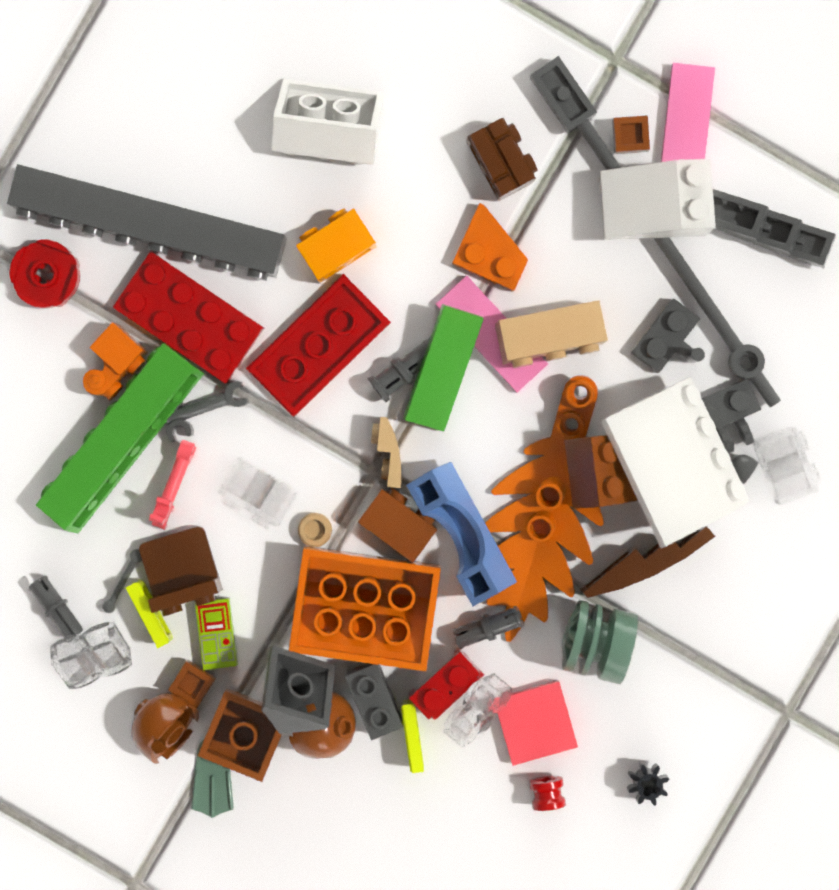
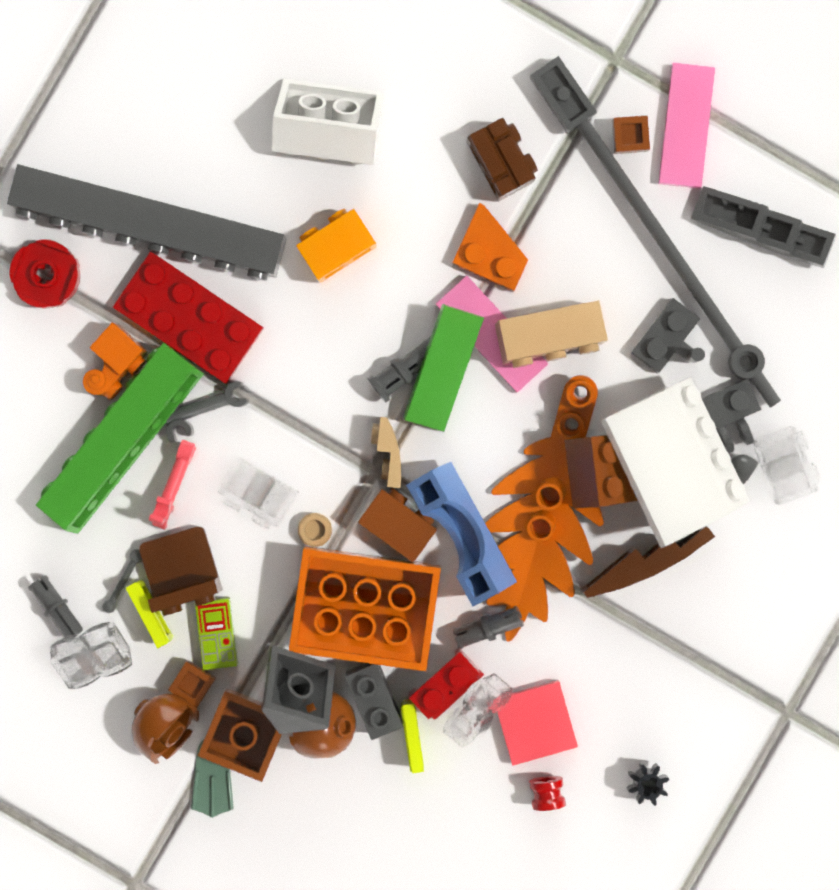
red tile [246,273,391,417] -> none
sand green wheel [562,600,638,684] -> none
white slope [599,159,716,240] -> none

